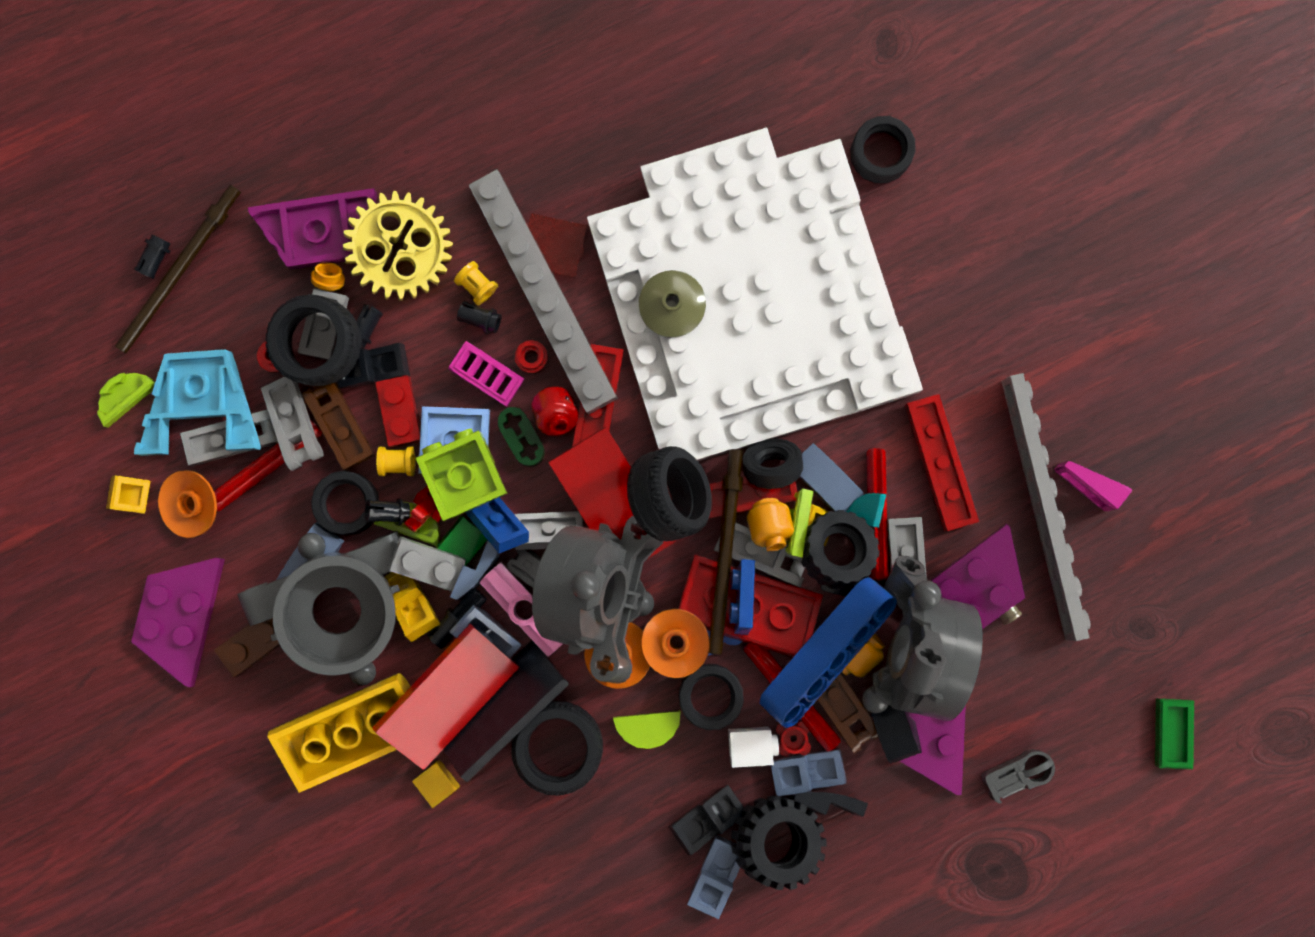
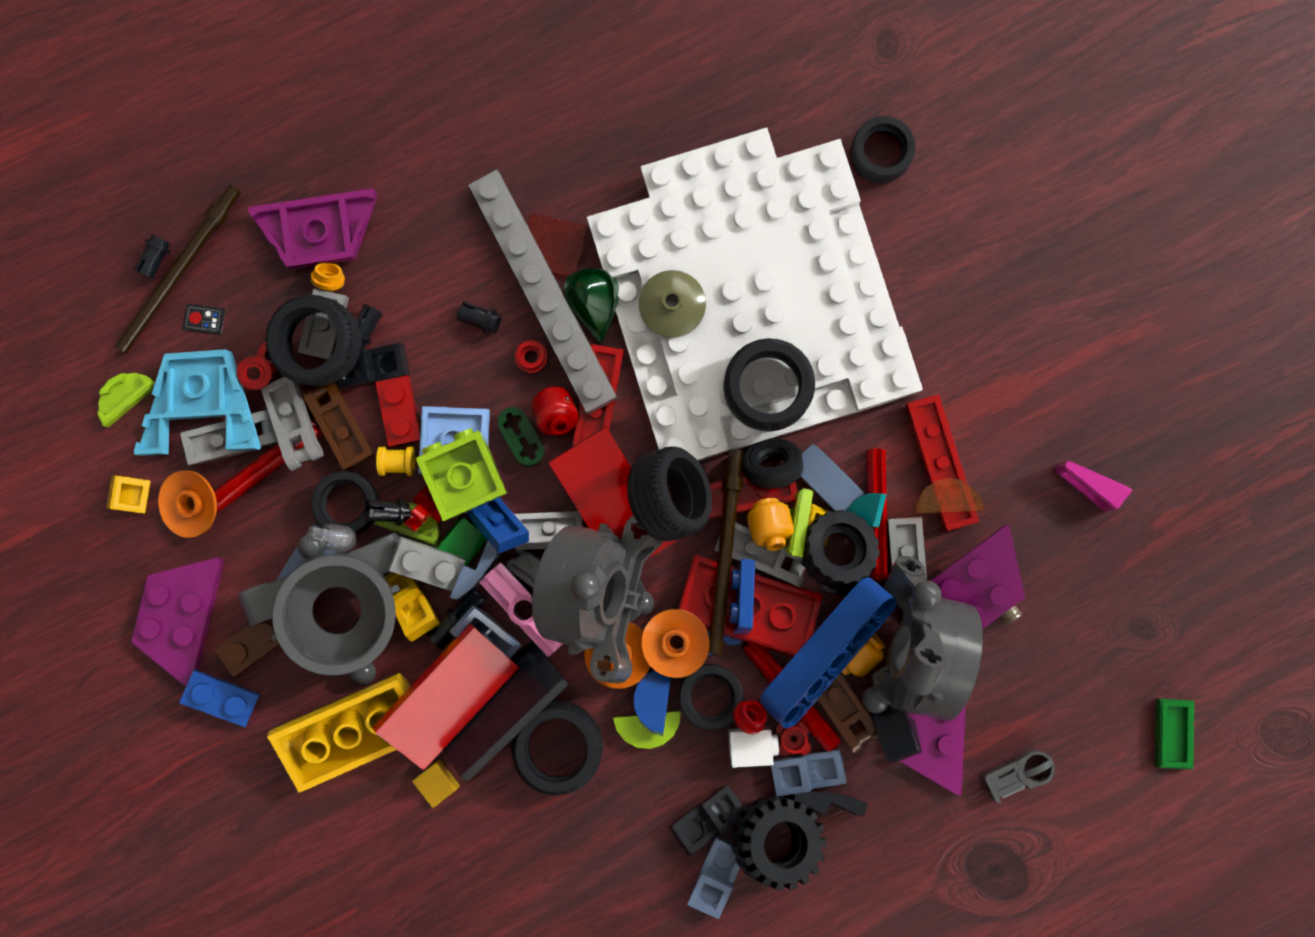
light yellow gear [343,191,453,301] -> none
dark pink slope [448,341,525,407] -> none
yellow bush [454,261,498,306] -> none
light grey plate [1001,373,1091,641] -> none
none -> blue plate [179,669,260,727]
none -> black sticker [182,304,226,334]
none -> red plate [237,356,272,390]
none -> clear cylinder [307,523,356,553]
none -> dark green piece [564,268,619,343]
none -> blue tile [634,670,671,736]
none -> black tyre [723,338,815,432]
none -> red plate [733,700,767,735]
none -> clear orange tile [914,478,984,514]

